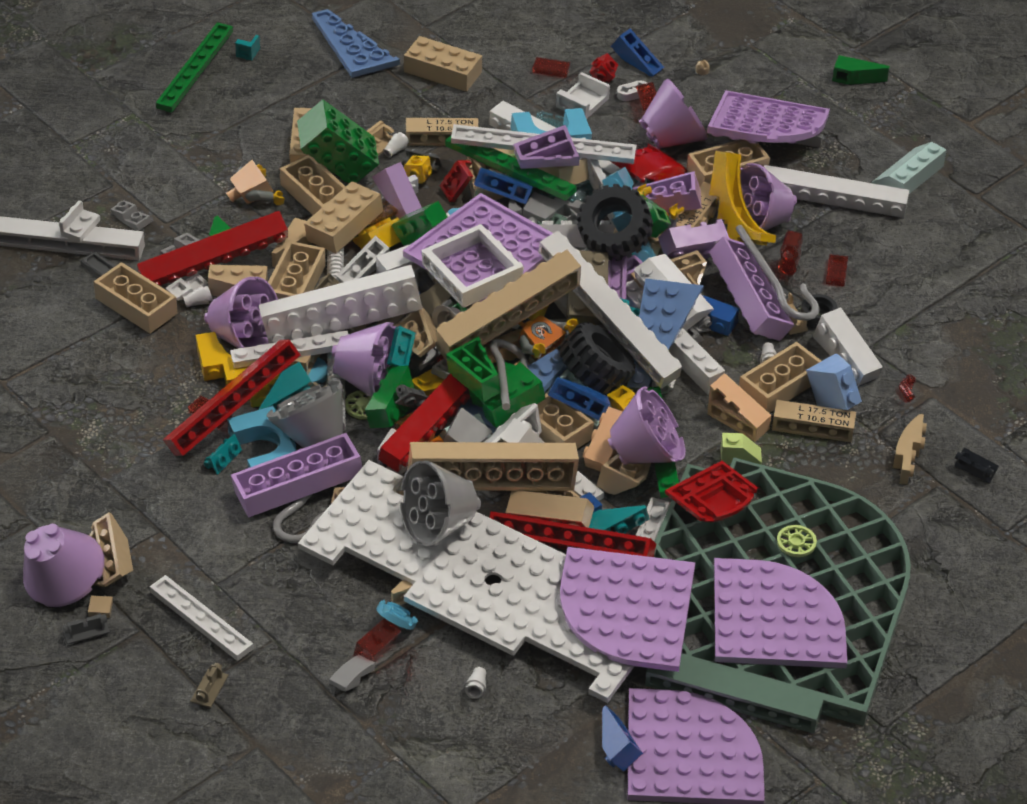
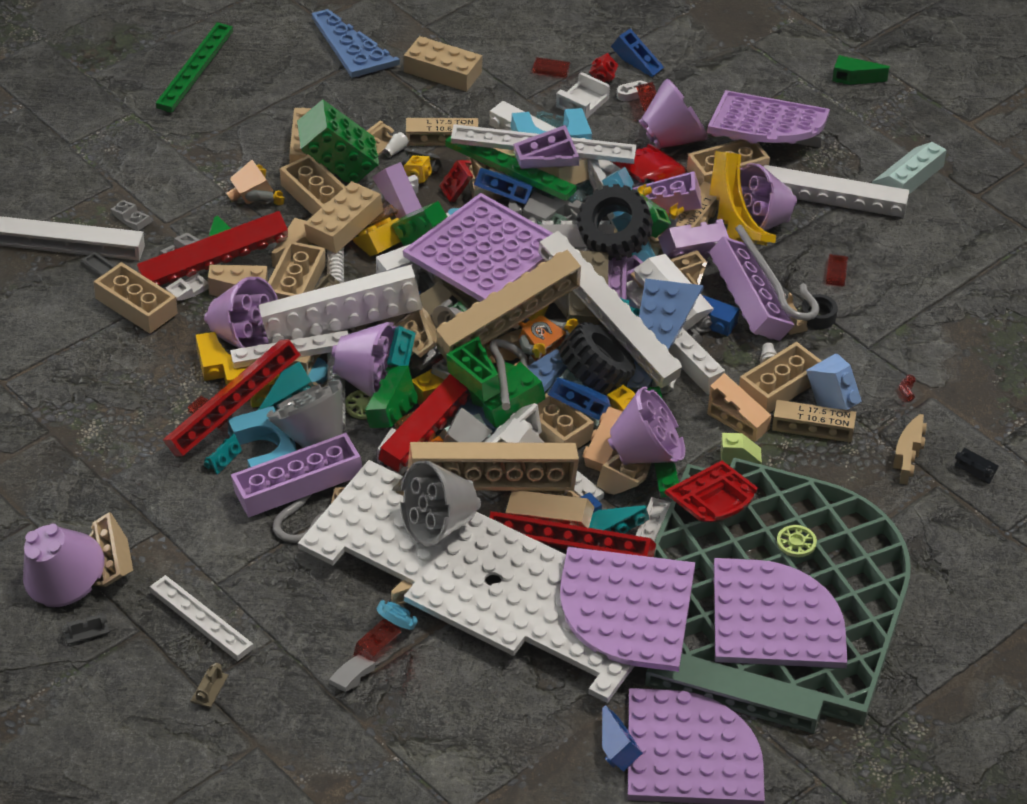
white bracket [59,201,100,243] -> none
tan tile [88,596,113,618] -> none
white cone [183,286,213,307] -> none
teal panel [235,35,260,61] -> none
white slope [336,236,390,282] -> none
dark grey hinge [395,384,429,409] -> none
white window [421,224,524,308] -> none
white cone [464,667,486,699] -> none
tan hinge [695,60,710,75] -> none
clear red brick [778,230,803,276] -> none
white wedge [813,307,883,386] -> none

